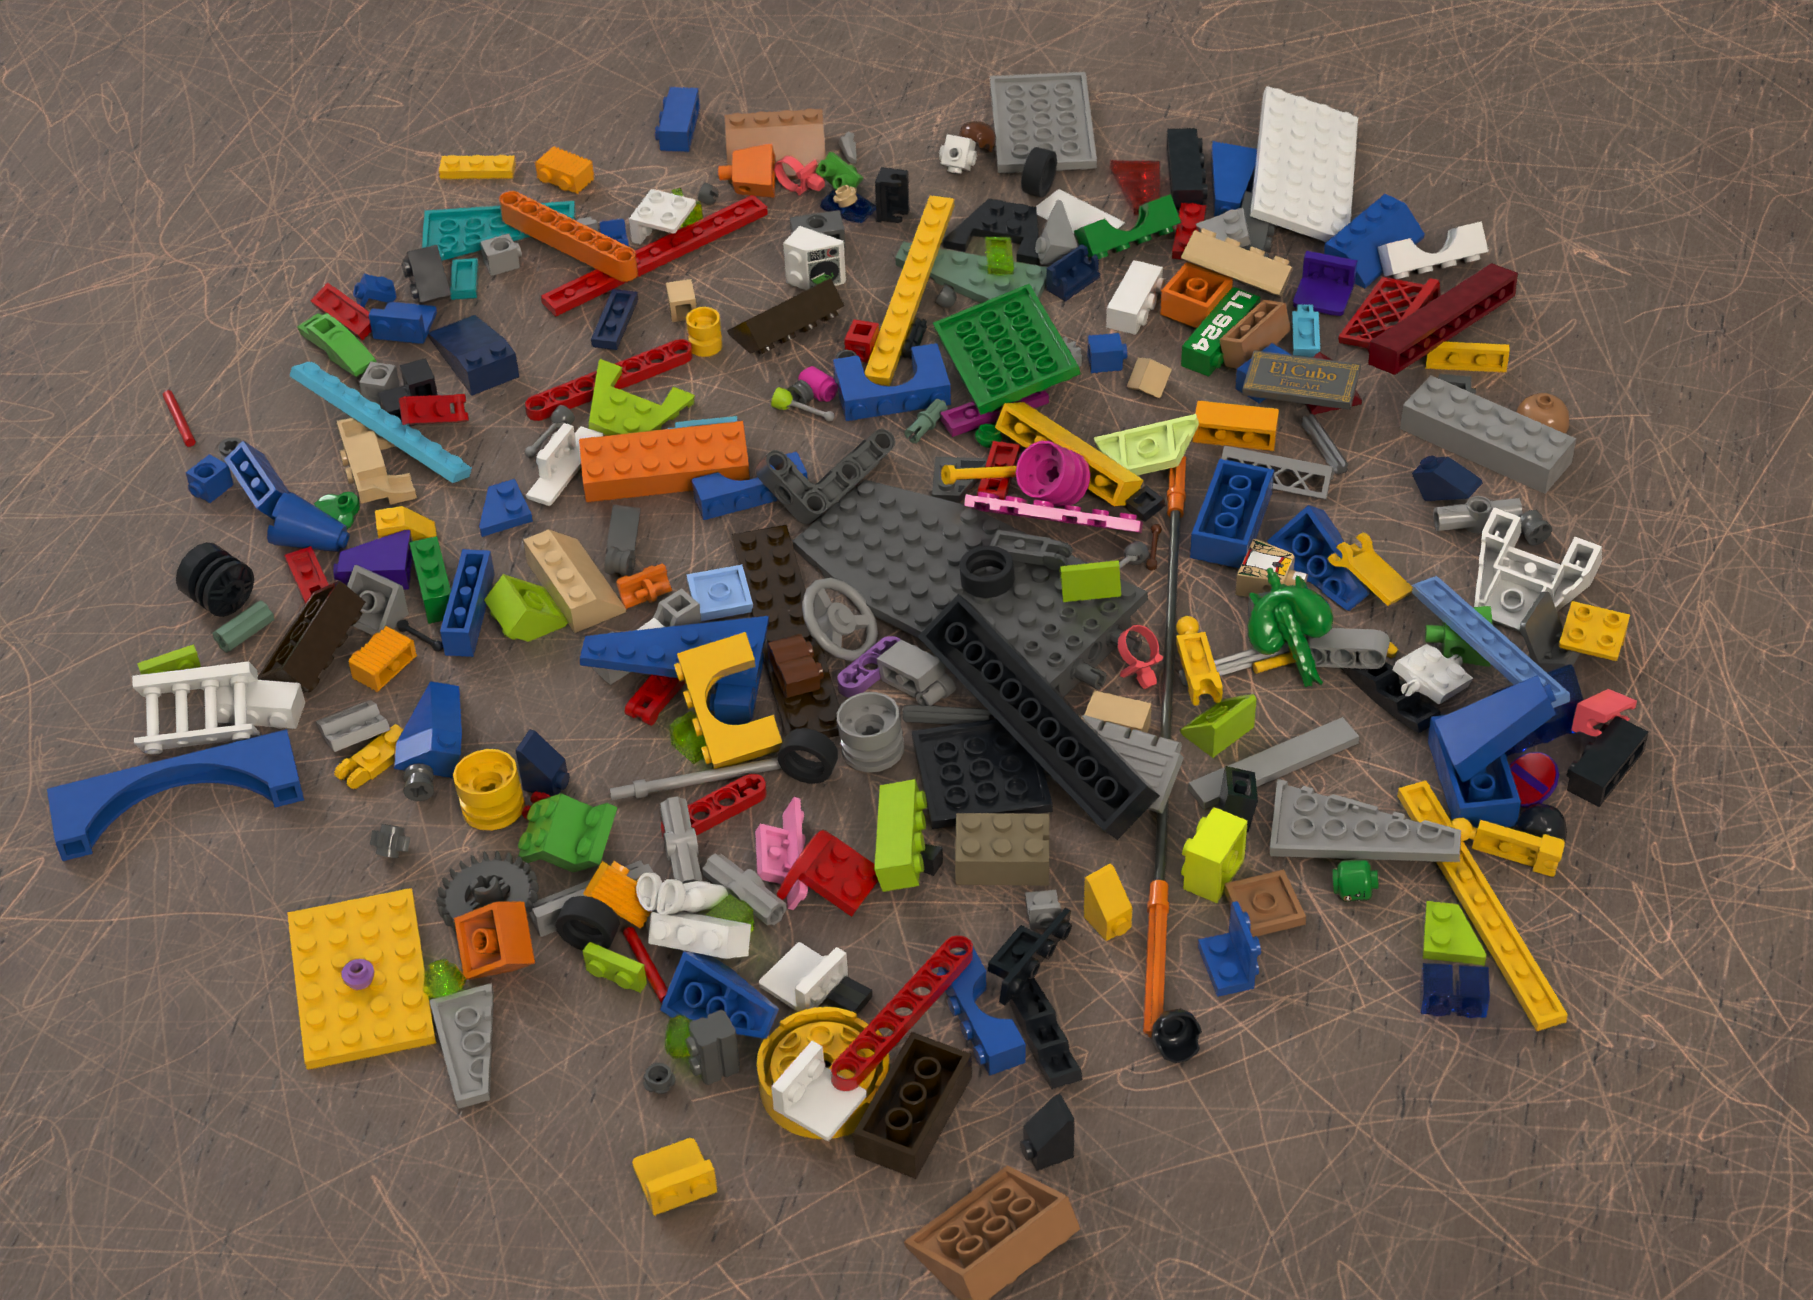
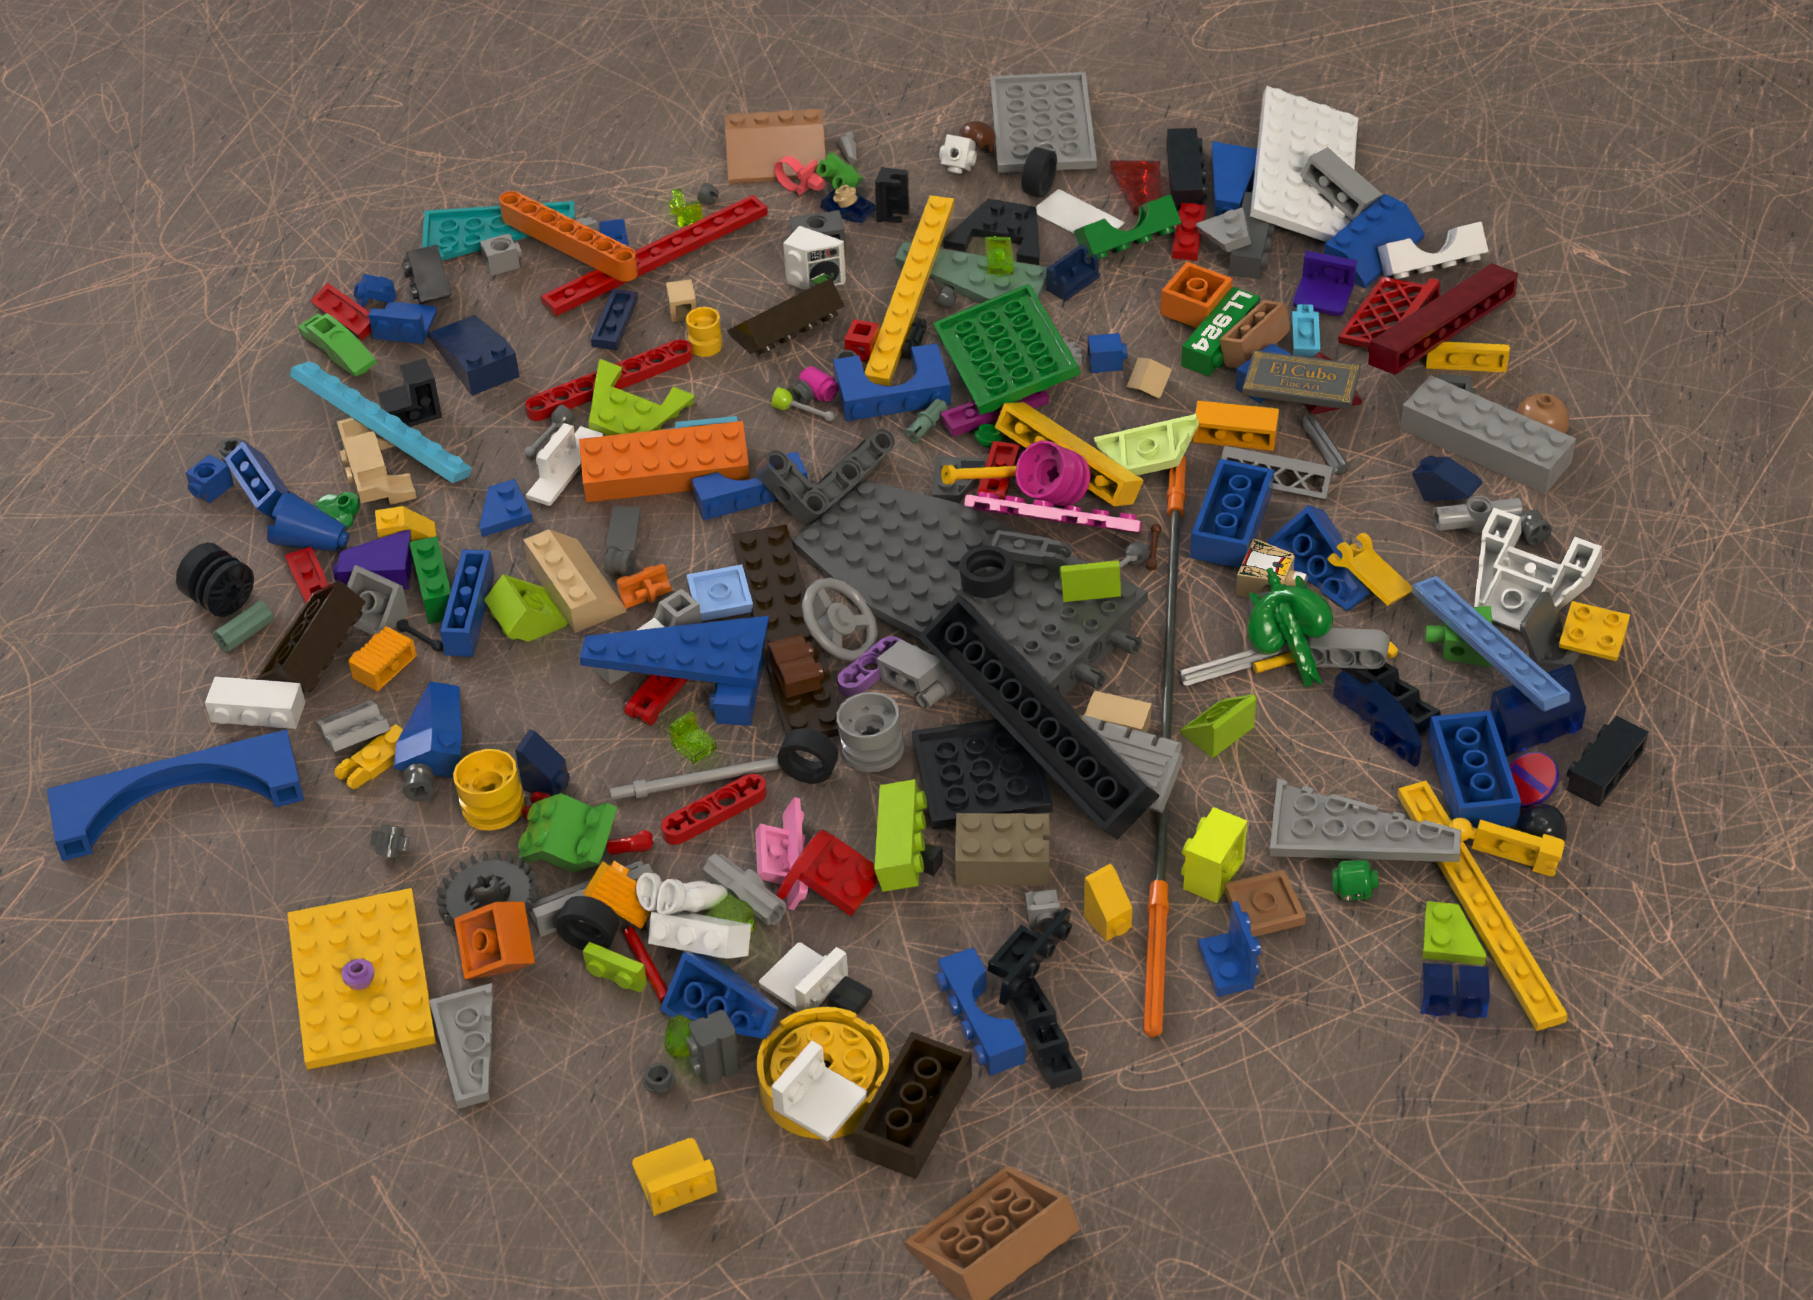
white fence [132,661,260,754] -> none
lime plate [137,644,201,675] -> none
red bar [163,390,196,447] -> none
light grey brick [359,362,400,405] -> none
red plate [399,394,469,425] -> none
clear neon green cone [423,959,466,998] -> none
yellow plate [439,155,516,179] -> none
teal tile [450,258,479,300] -> none
light orange brick [535,145,594,194] -> none
white bracket [629,189,696,245] -> none
blue brick [655,87,700,152] -> none
light grey piece [660,796,702,883] -> none
yellow arch [674,632,783,769] -> none
orange torso [718,144,776,198] -> none
red beam [831,935,973,1091] -> none
dark grey axle [903,705,991,725] -> none
black slope [1020,1093,1075,1171] -> none
light grey slope [1035,200,1078,266] -> none
white brick [1106,260,1166,335] -> none
coral piece [1118,625,1163,689] -> none
black plate [1125,485,1166,522] -> none
black hair [1152,1009,1202,1063] -> none
yellow plate [1176,616,1223,706] -> none
tan slope [1181,228,1293,298] -> none
light grey tile [1188,717,1359,810] -> none
black slope [1218,766,1258,832] -> none
white plate [1392,644,1473,704] -> none
blue slope [1435,675,1557,782] -> none
coral hinge [1571,689,1637,737] -> none
none -> red arm [607,830,653,855]
none -> light grey brick [1300,147,1383,220]
none -> clear blue slope [1333,670,1422,767]

